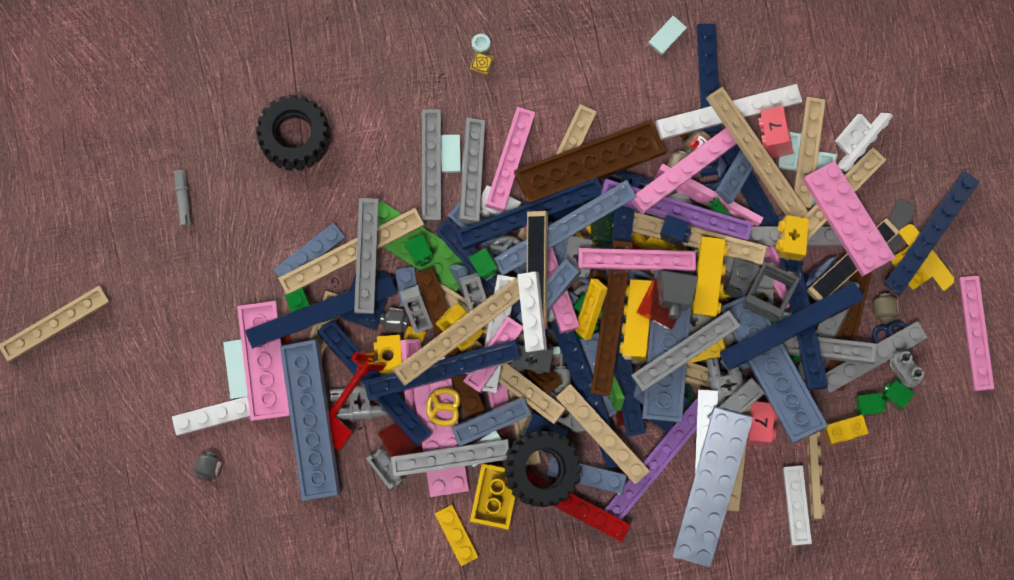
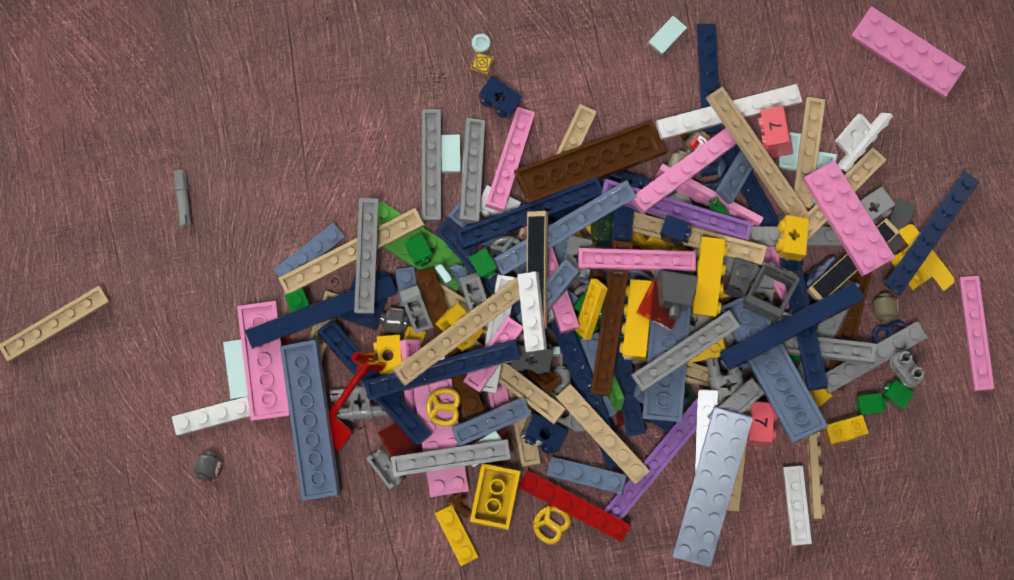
black tyre [256,95,331,171] -> none
black tyre [503,431,582,507] -> none
none -> light aqua tile [435,264,452,287]
none -> reddish brown plate [447,493,471,518]
none -> dark blue brick [479,76,523,120]
none -> yellow piece [533,506,571,545]
none -> yellow tile [809,389,833,408]
none -> bright pink plate [850,6,966,99]
none -> light grey brick [861,187,895,224]

